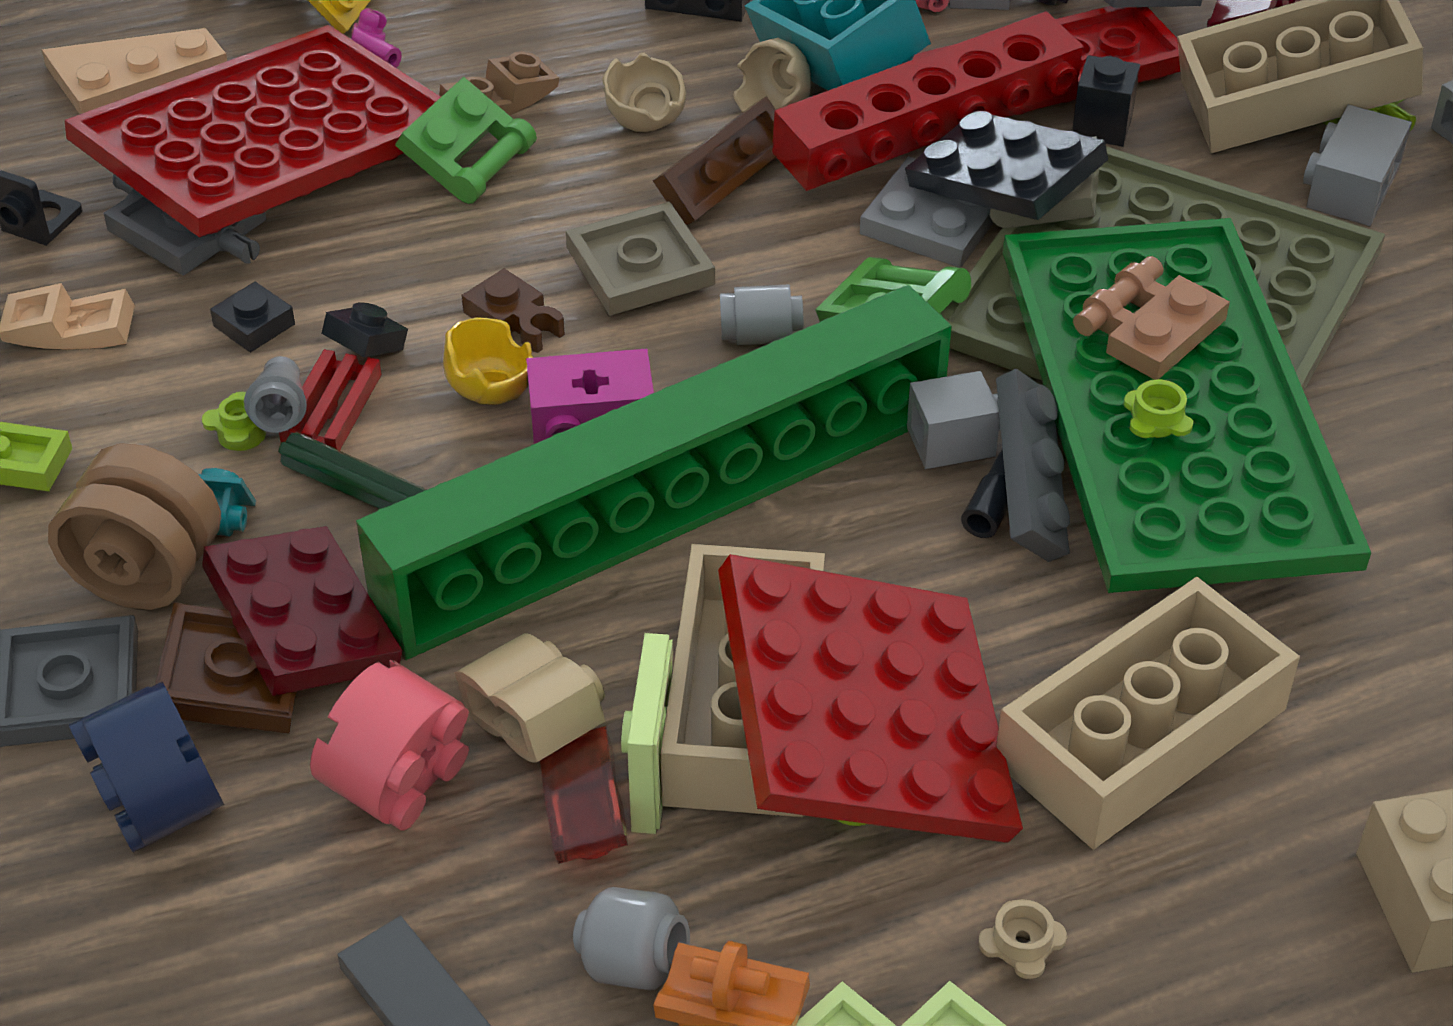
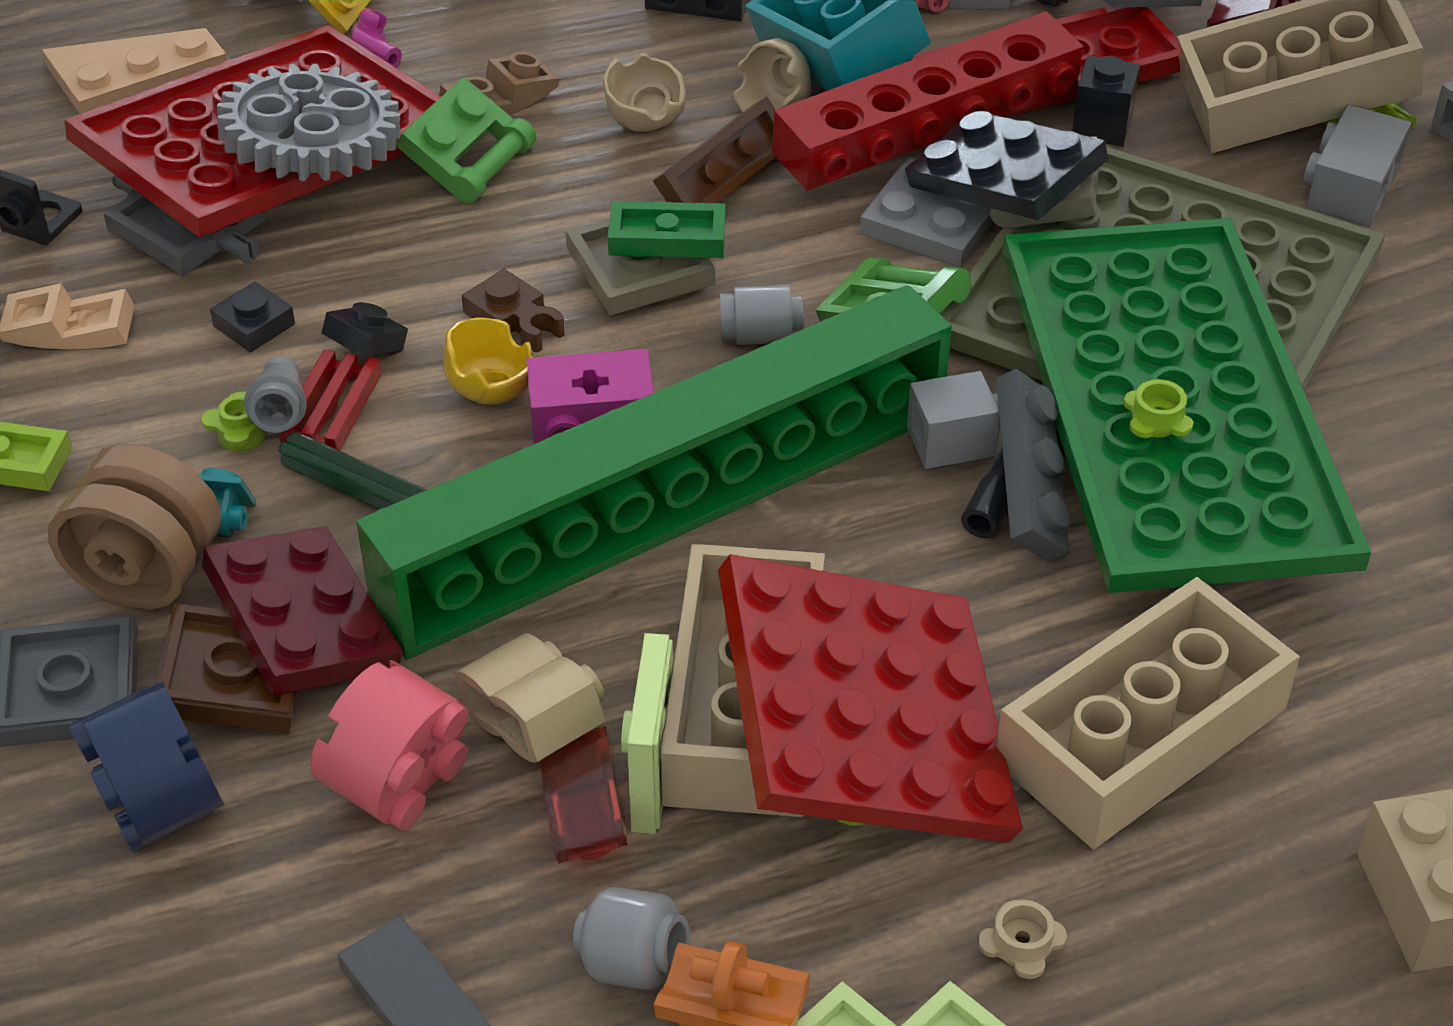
nougat plate [1073,256,1230,380] -> none
none -> light grey gear [217,64,400,181]
none -> green plate [608,201,726,259]

